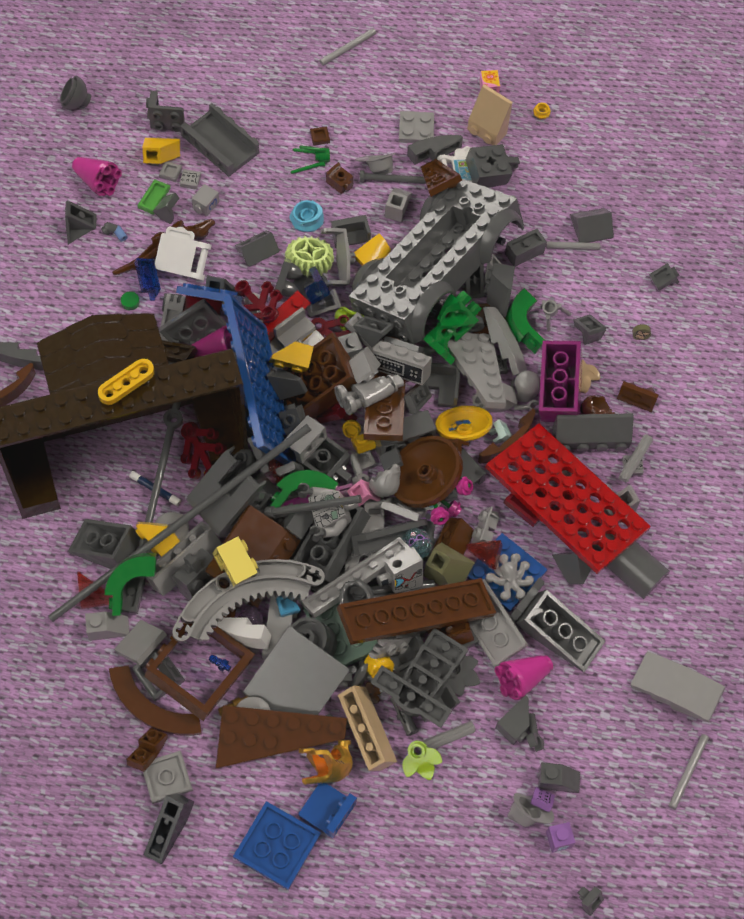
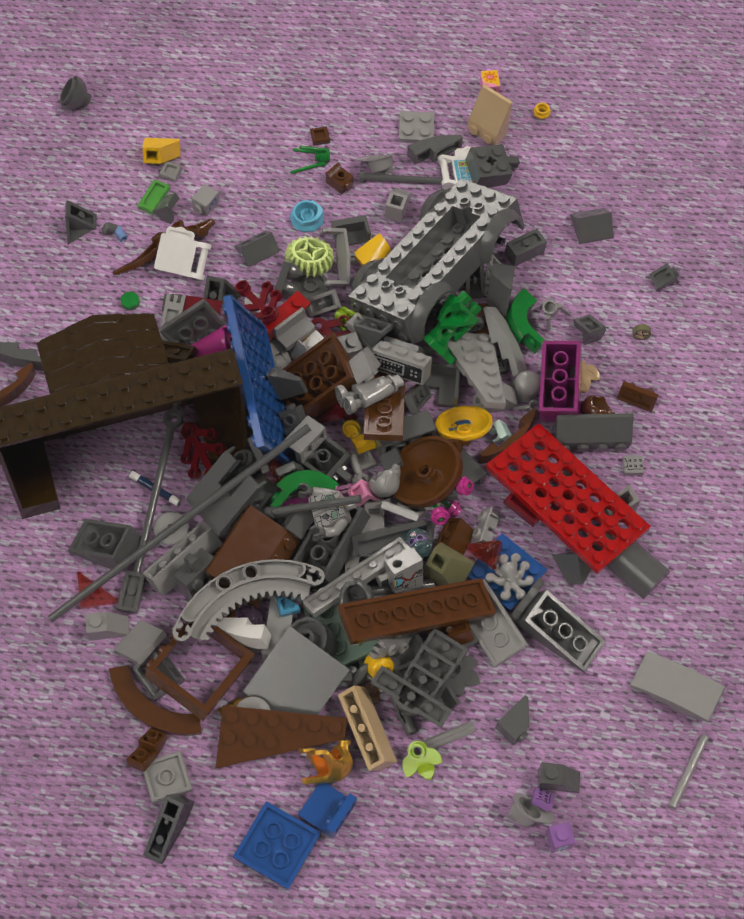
dark pink cone [72,157,122,196] -> none
yellow plate [98,359,154,405] -> none
green arch [105,553,157,616] -> none
clear blue panel [134,258,161,301] -> none
yellow slope [136,522,180,557] -> none
dark grey bracket [146,91,185,132] -> none
blue plate [176,283,242,303] -> none
dark grey panel [180,103,259,177] -> none
light grey tile [180,169,201,190] -> none
clear blue piece [209,655,231,672] -> none
light yellow brick [212,537,258,587] -> none
yellow slope [269,342,314,373] -> none
clear blue panel [304,266,331,305] -> none
light grey bar [319,28,376,66] -> none
reddish brown wing [421,159,462,197] -> none
dark pink cone [494,655,553,700] -> none
dark grey bar [526,713,544,752] -> none
light grey bar [546,241,600,250] -> none
dark grey tile [577,886,604,916] -> none
light grey axle [619,434,653,483] -> none

